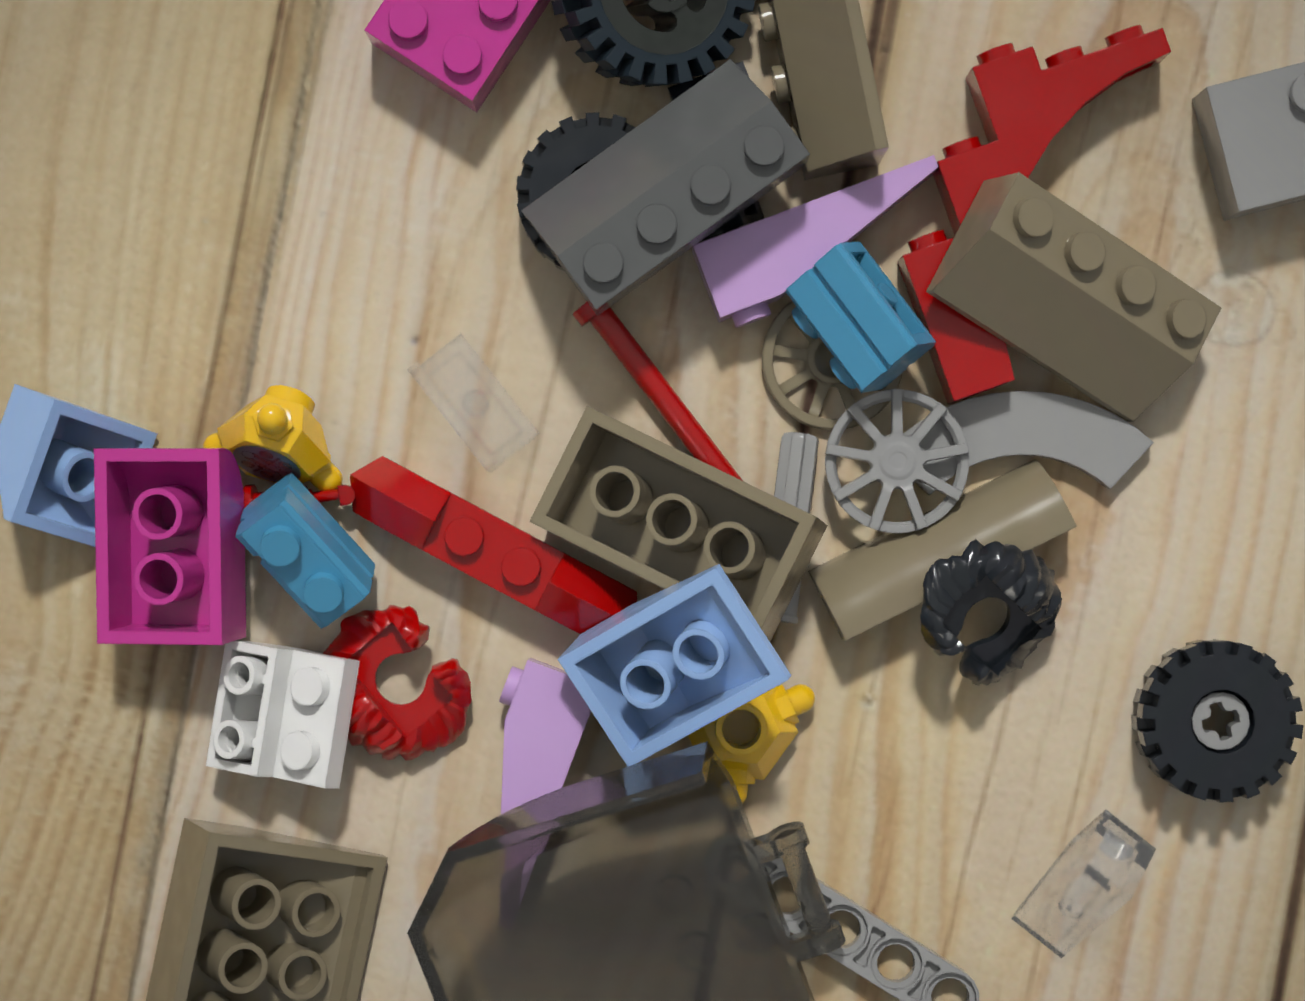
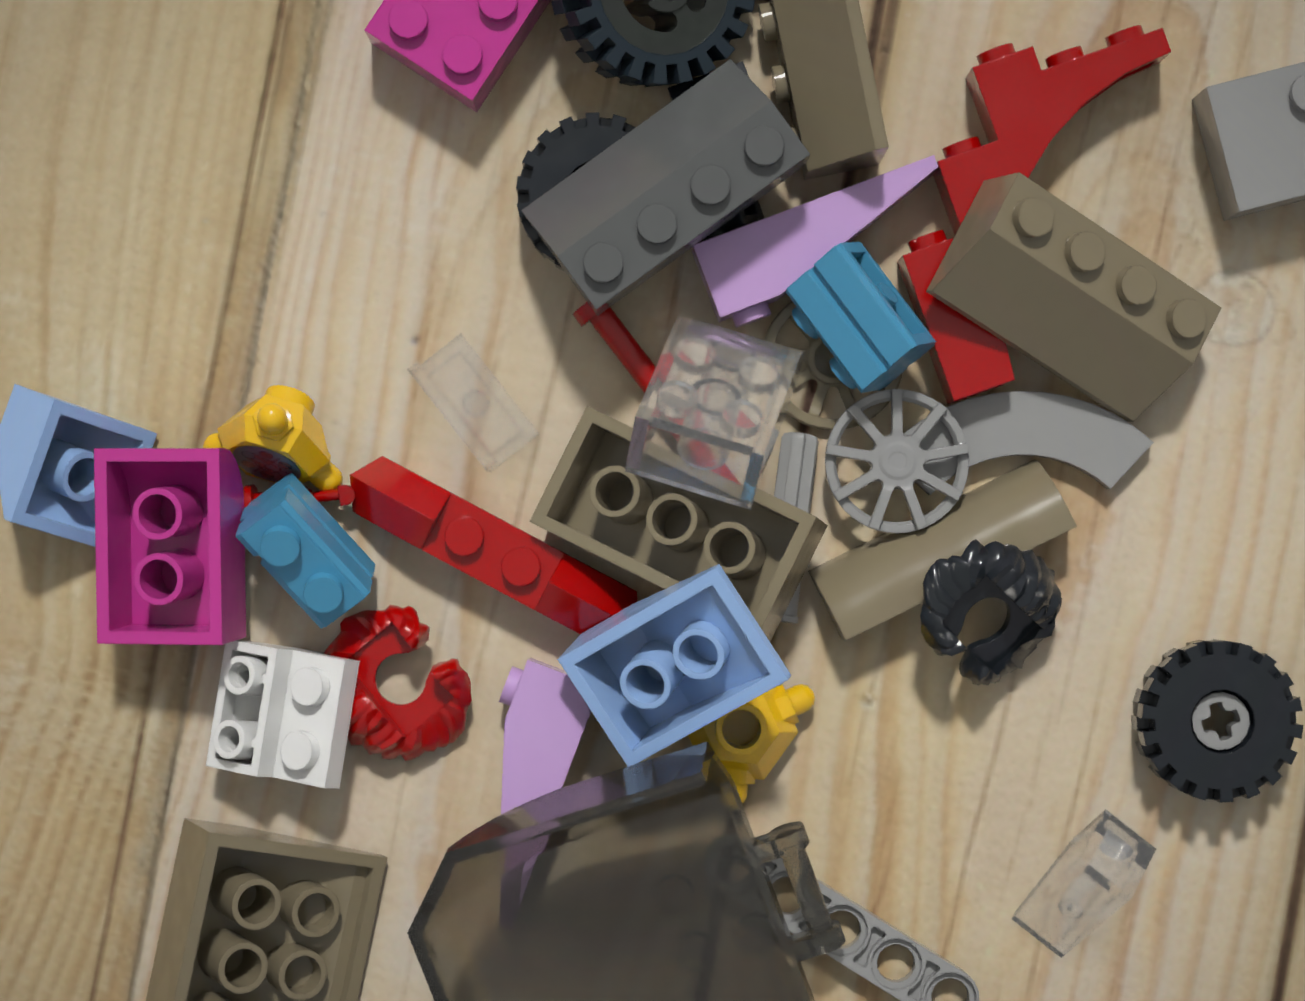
none -> clear brick [625,315,804,510]

